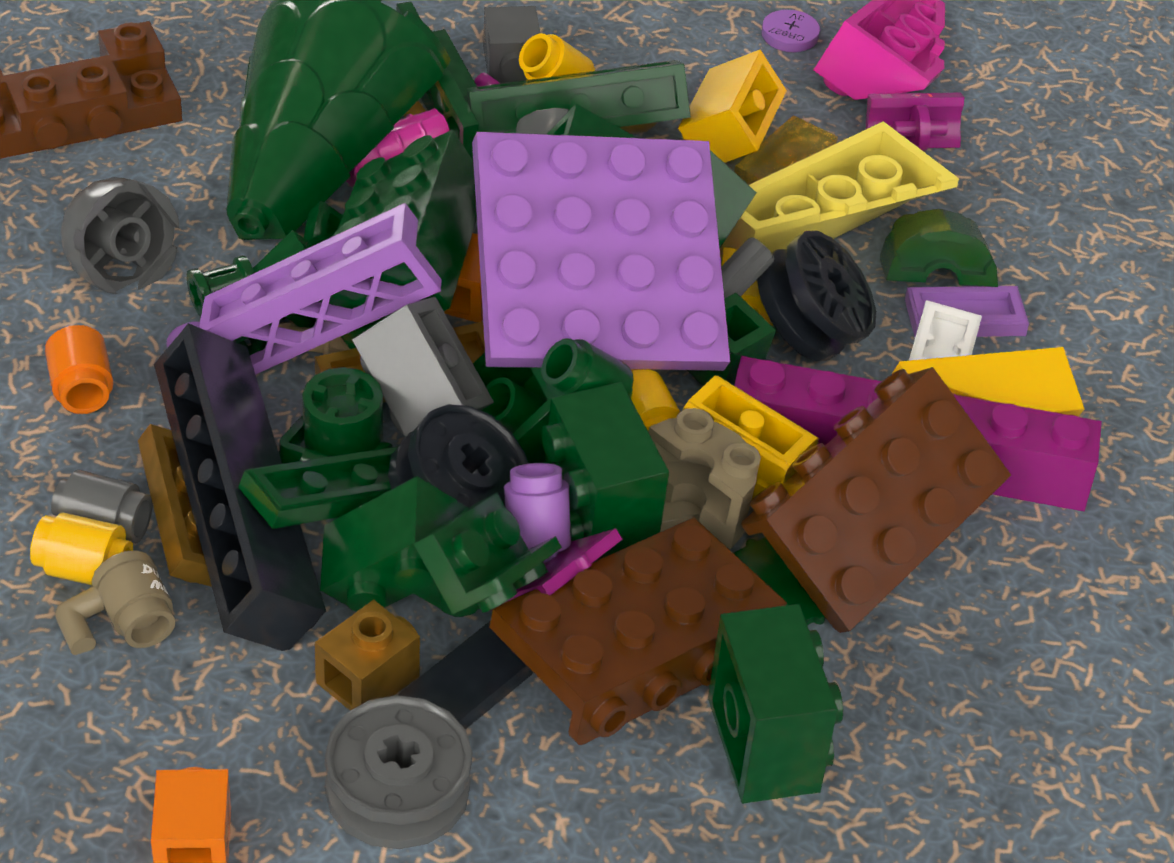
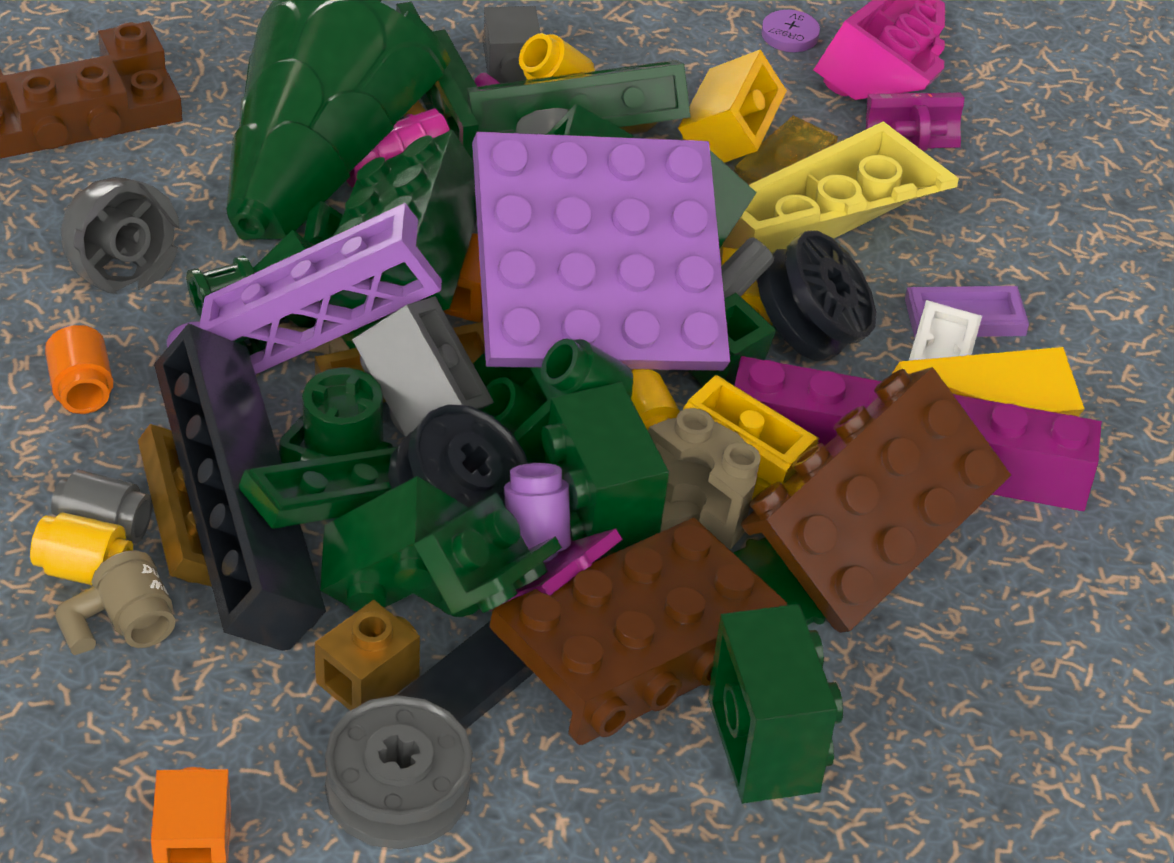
dark green cylinder [880,209,998,287] -> none

